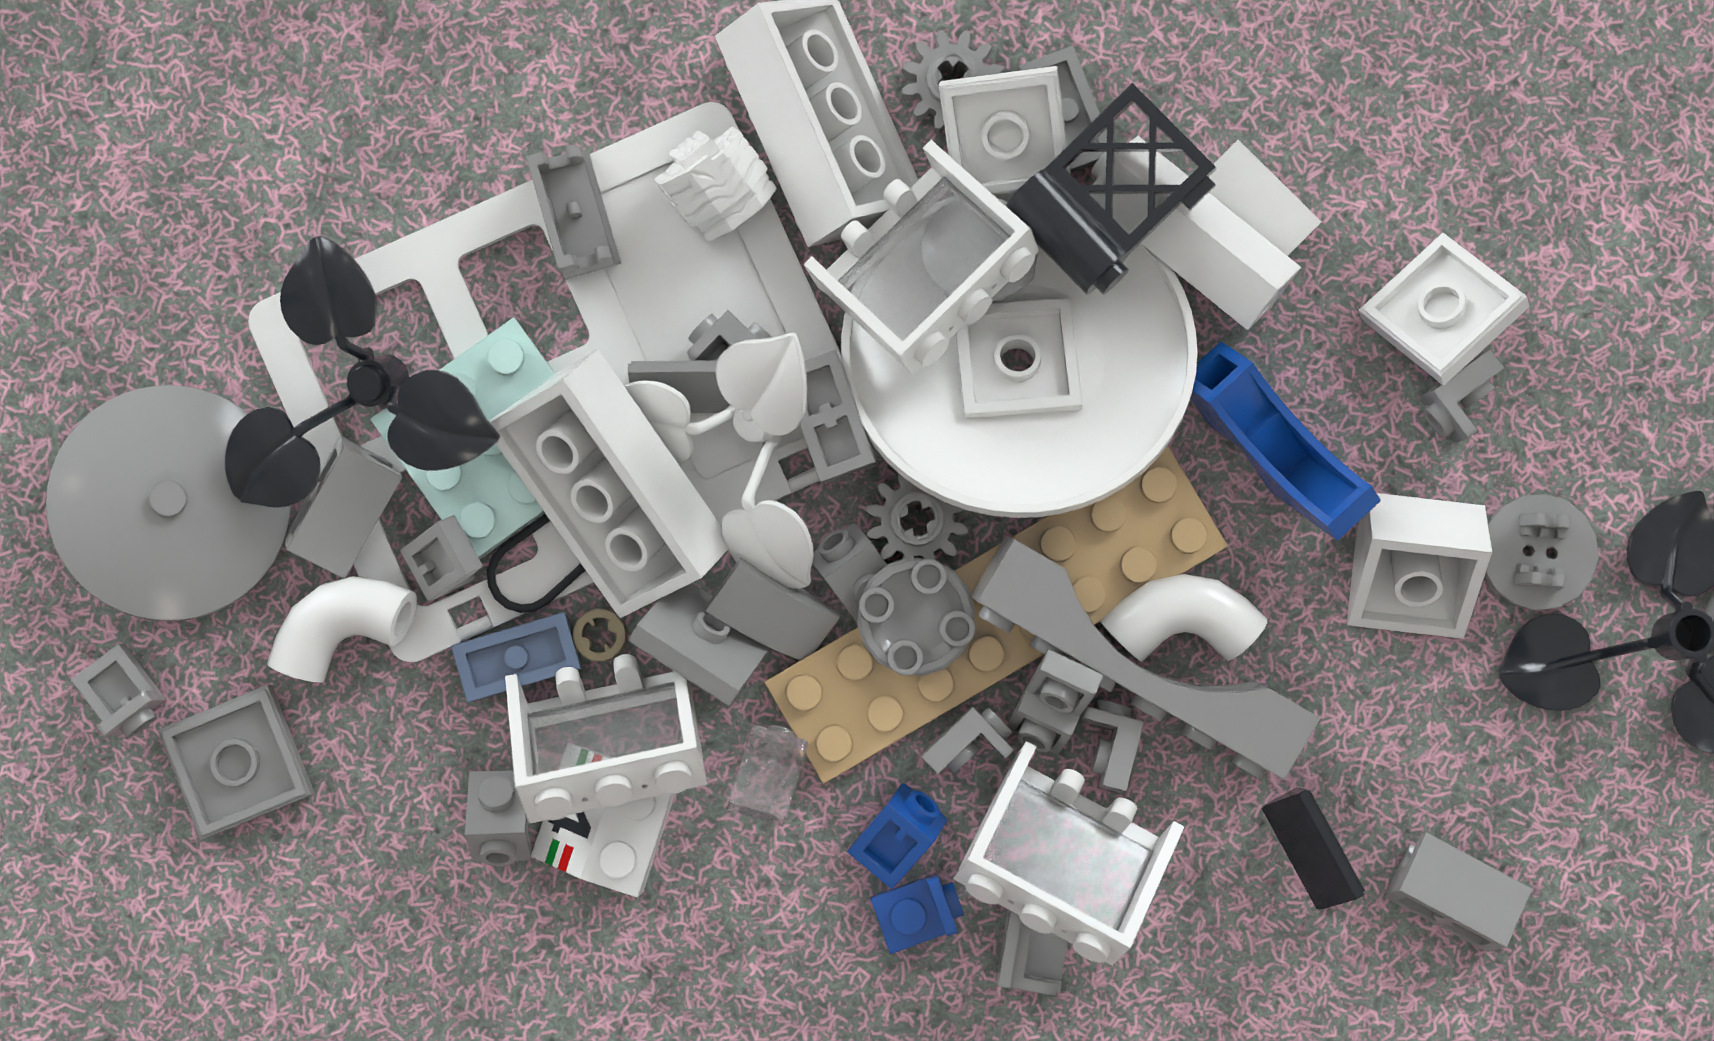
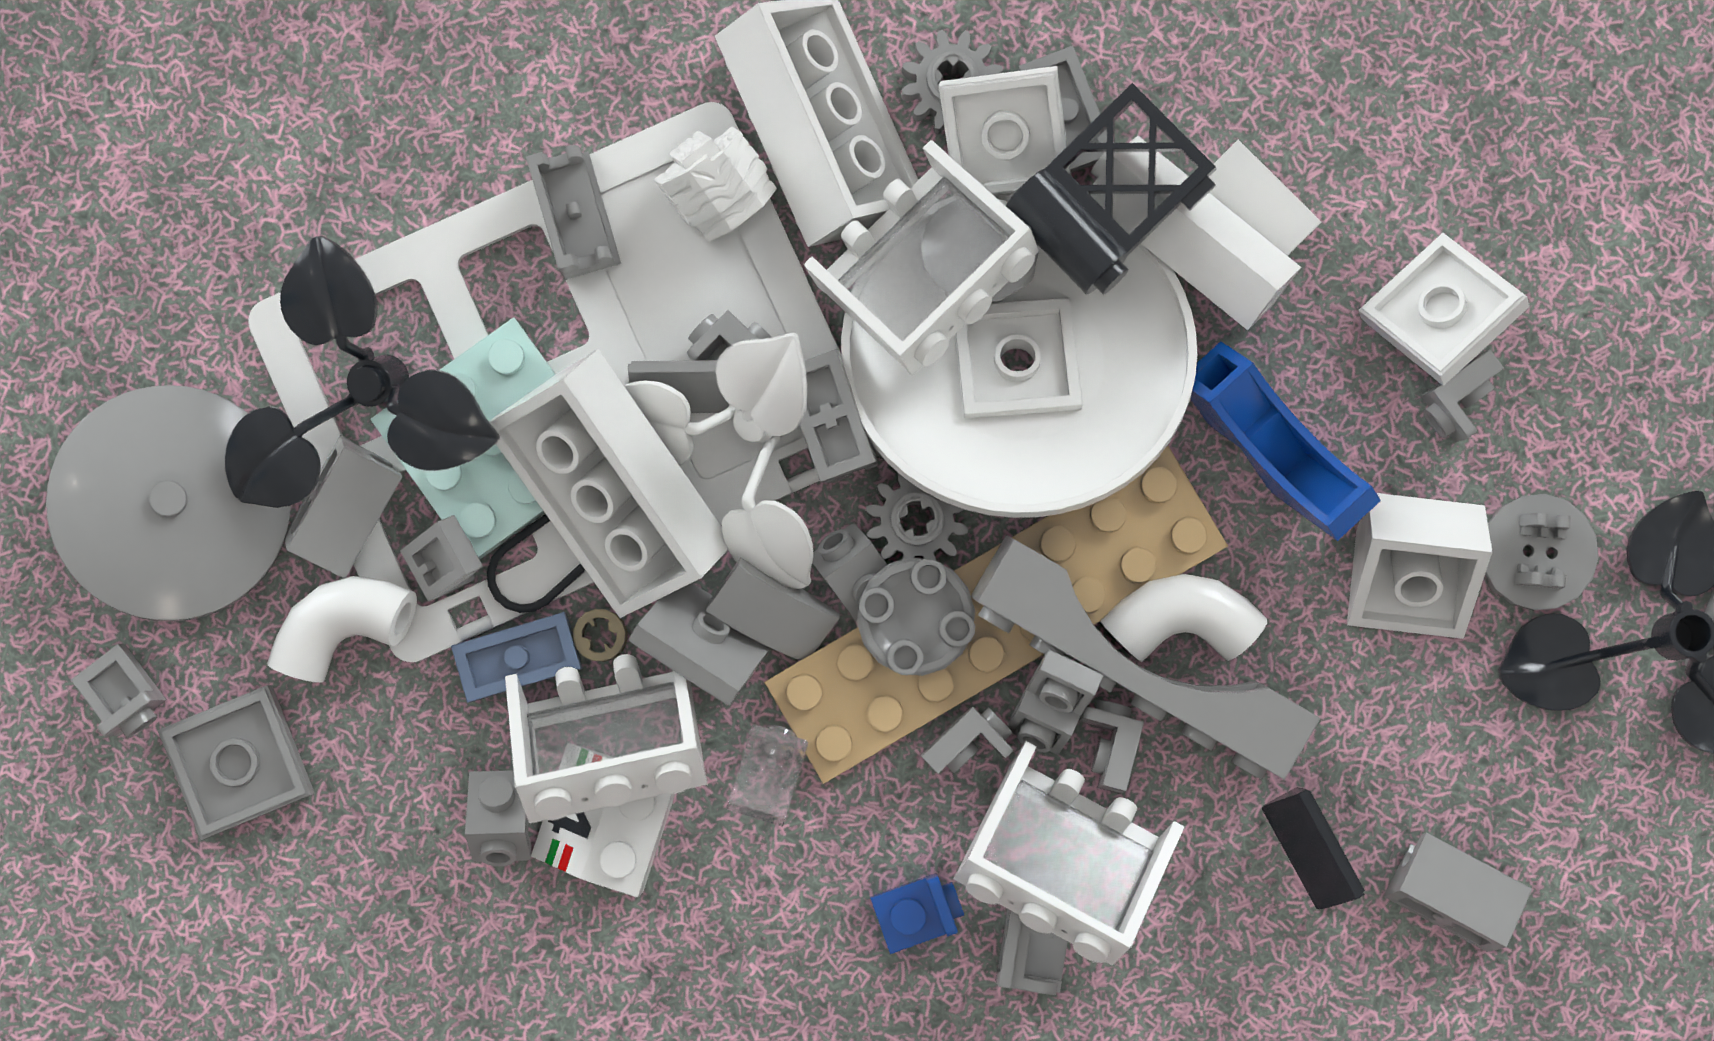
blue bracket [847,783,947,889] -> none

